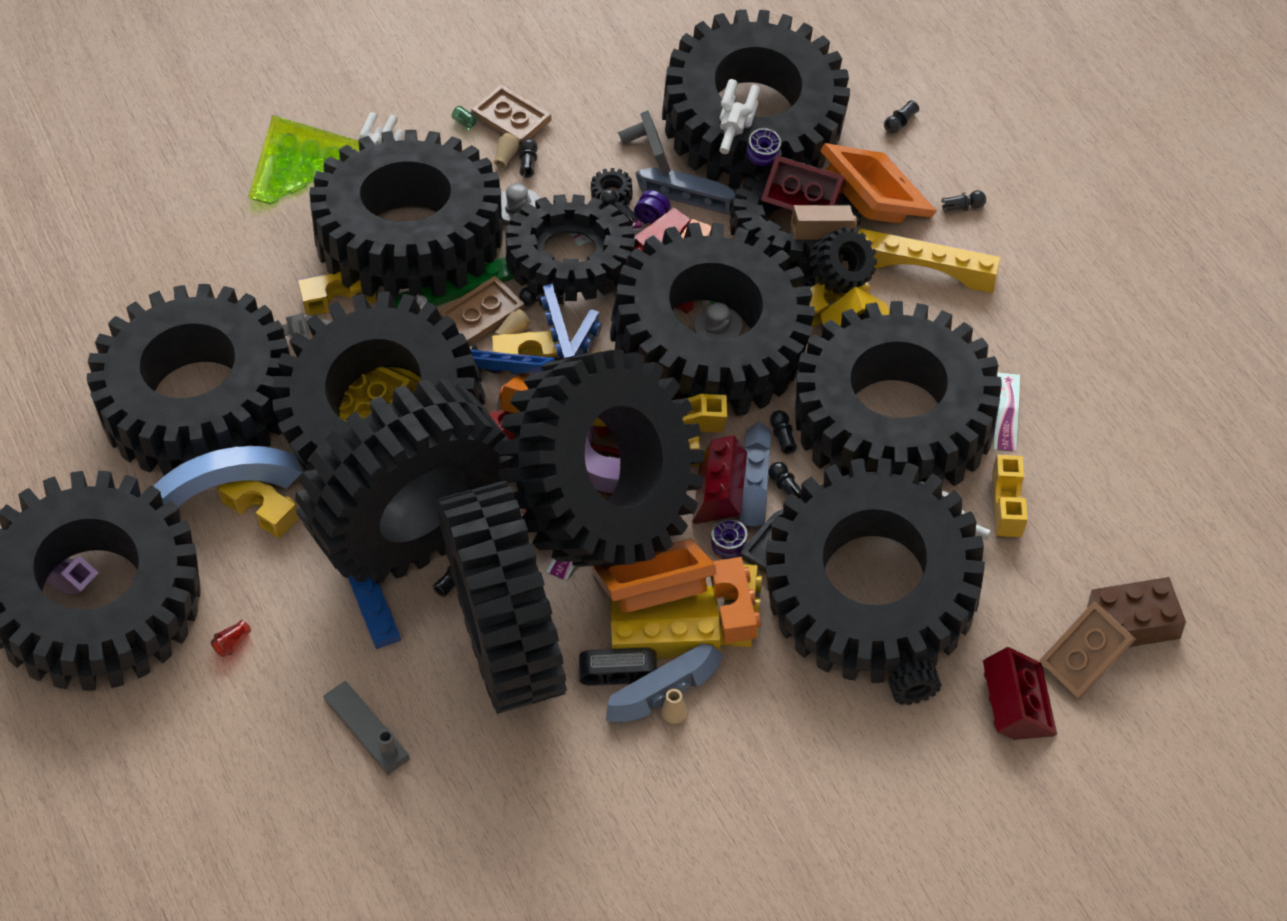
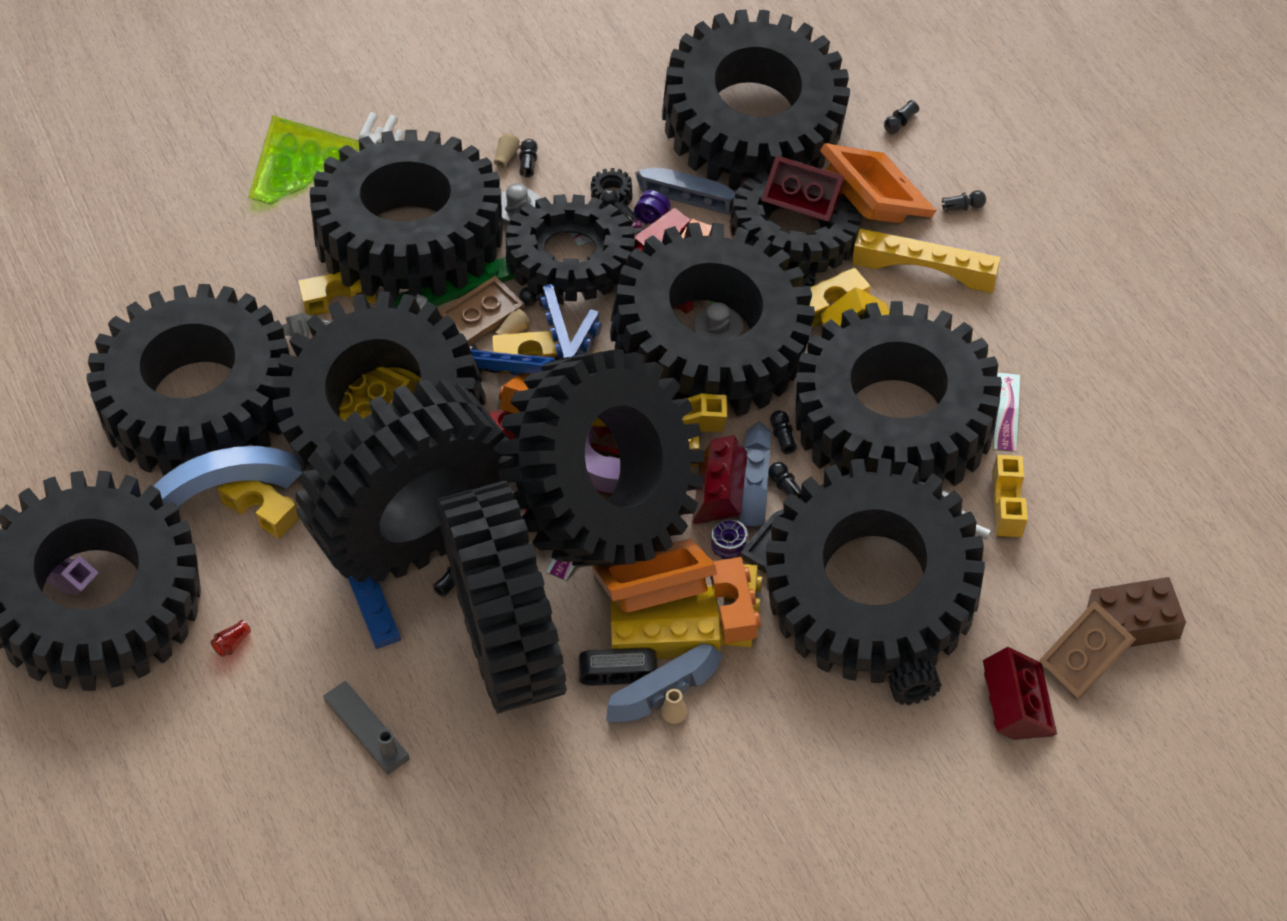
clear green hinge [452,106,477,129] -> none
medium nougat plate [471,84,552,145] -> none
dark grey piece [618,110,671,175] -> none
white plant [719,79,760,154] -> none
dark purple wheel [747,128,781,166] -> none
medium nougat brick [790,205,857,240] -> none
black tyre [810,227,877,294] -> none

